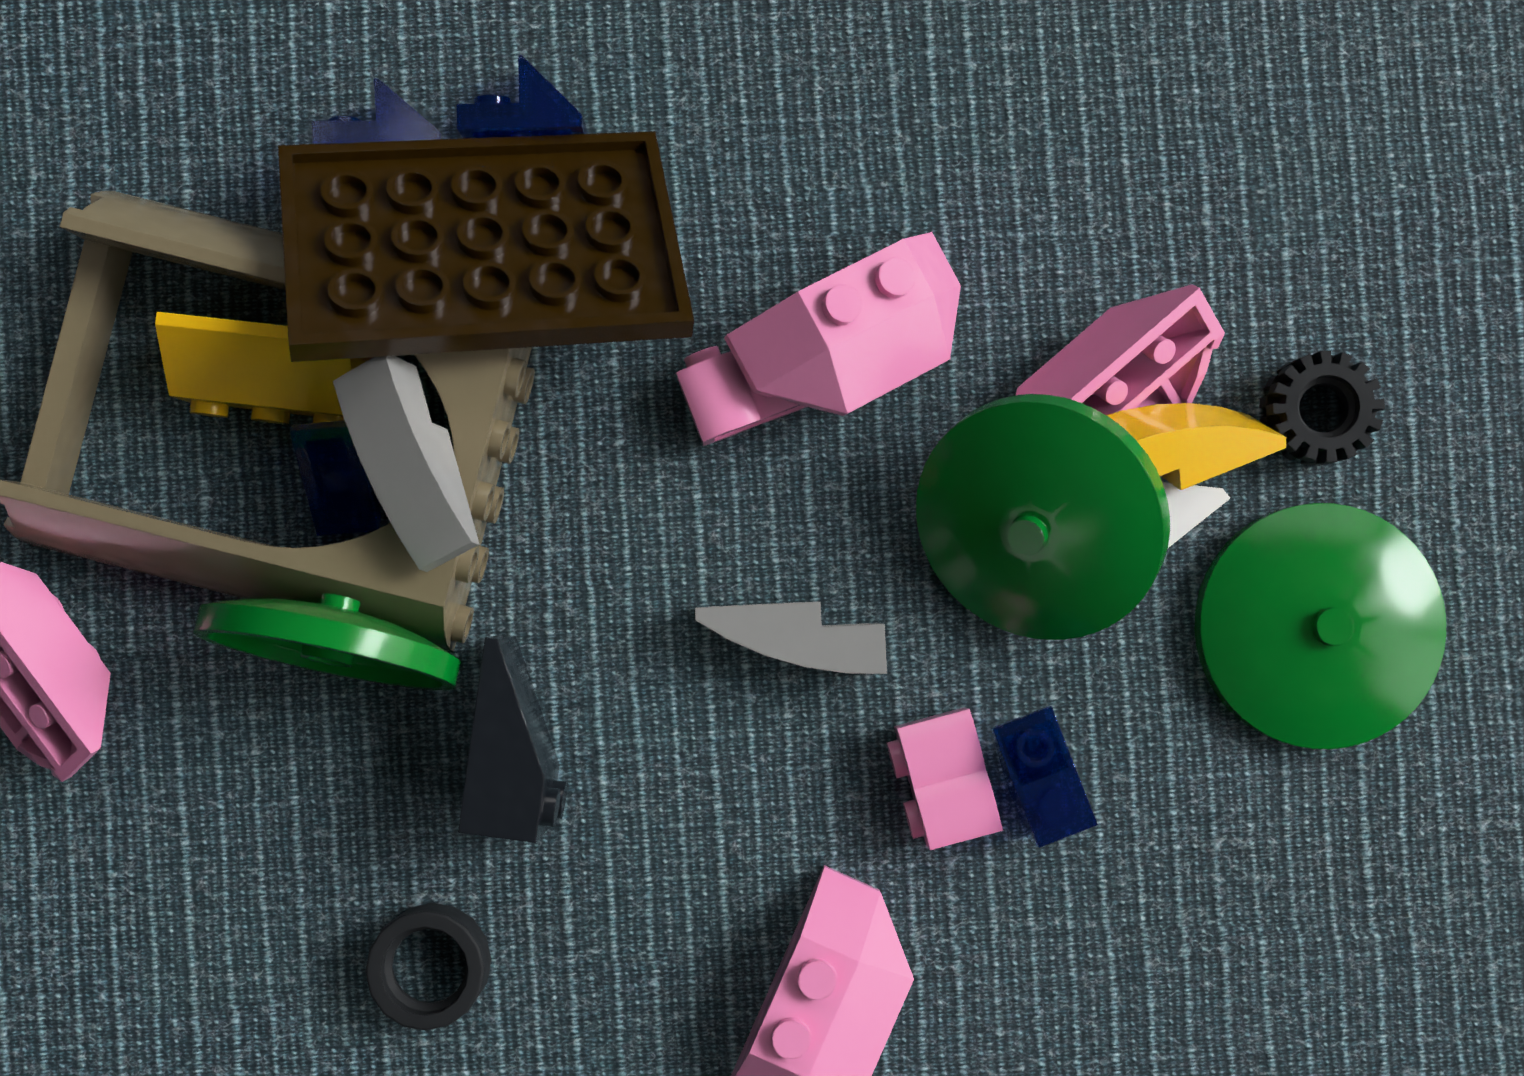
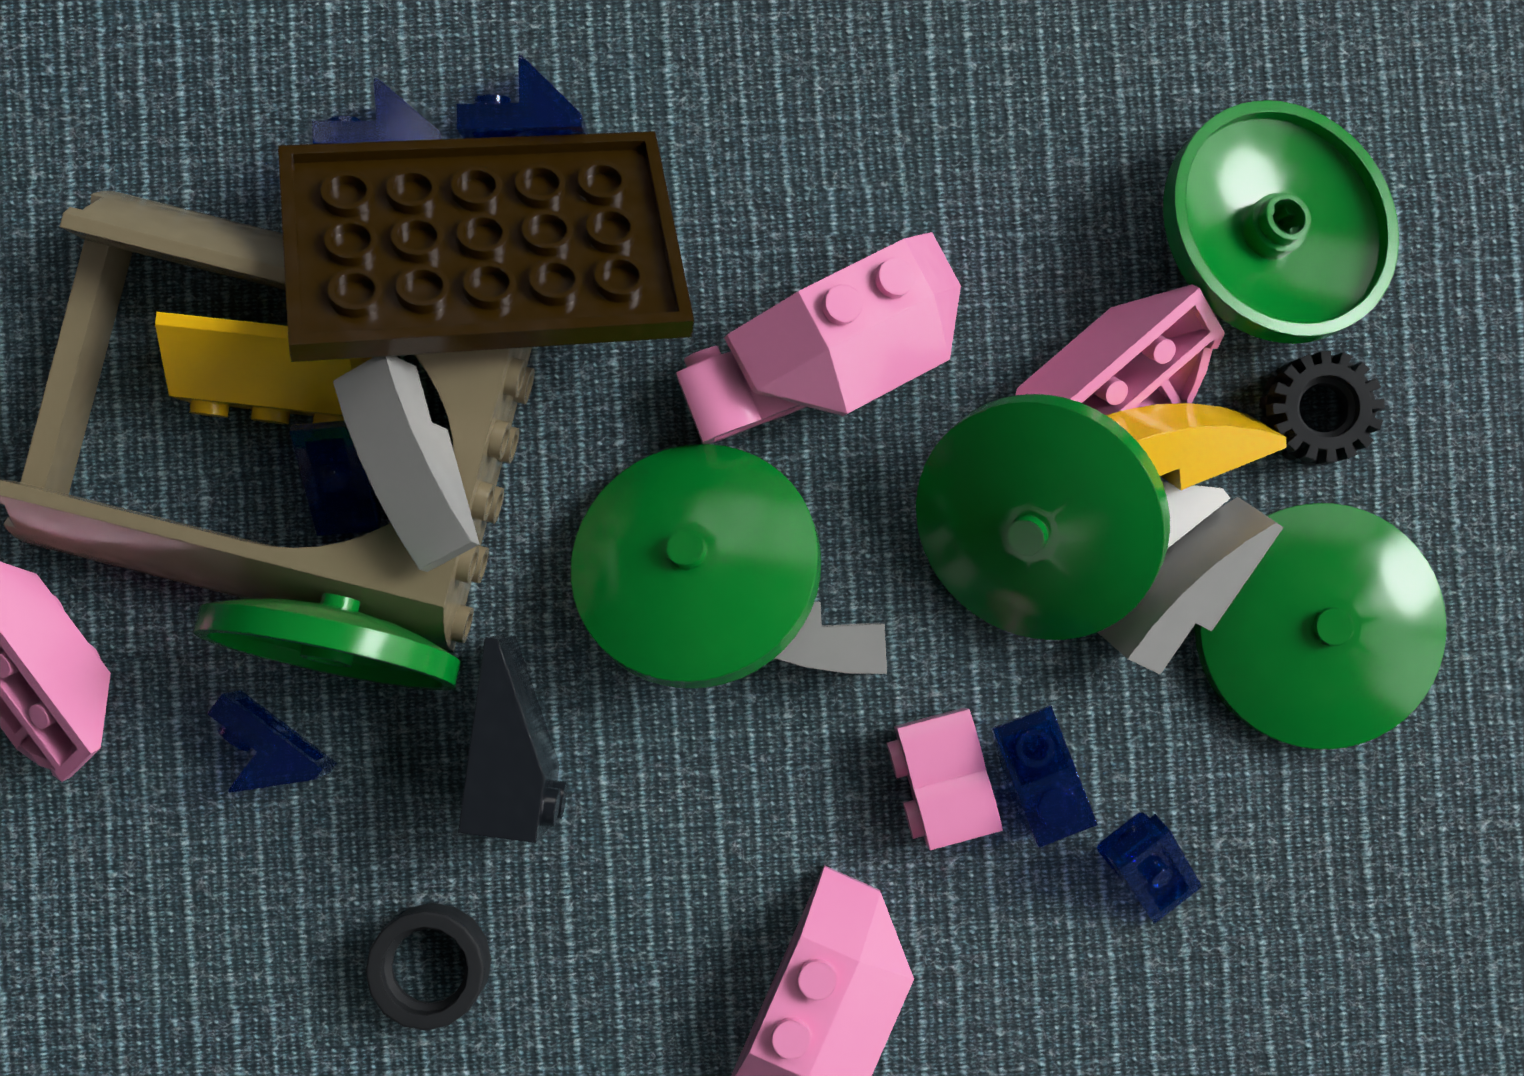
none -> clear blue slope [207,690,337,793]
none -> green dish [571,444,821,689]
none -> light grey slope [1097,497,1284,674]
none -> clear blue slope [1097,812,1202,924]
none -> green dish [1163,100,1399,344]

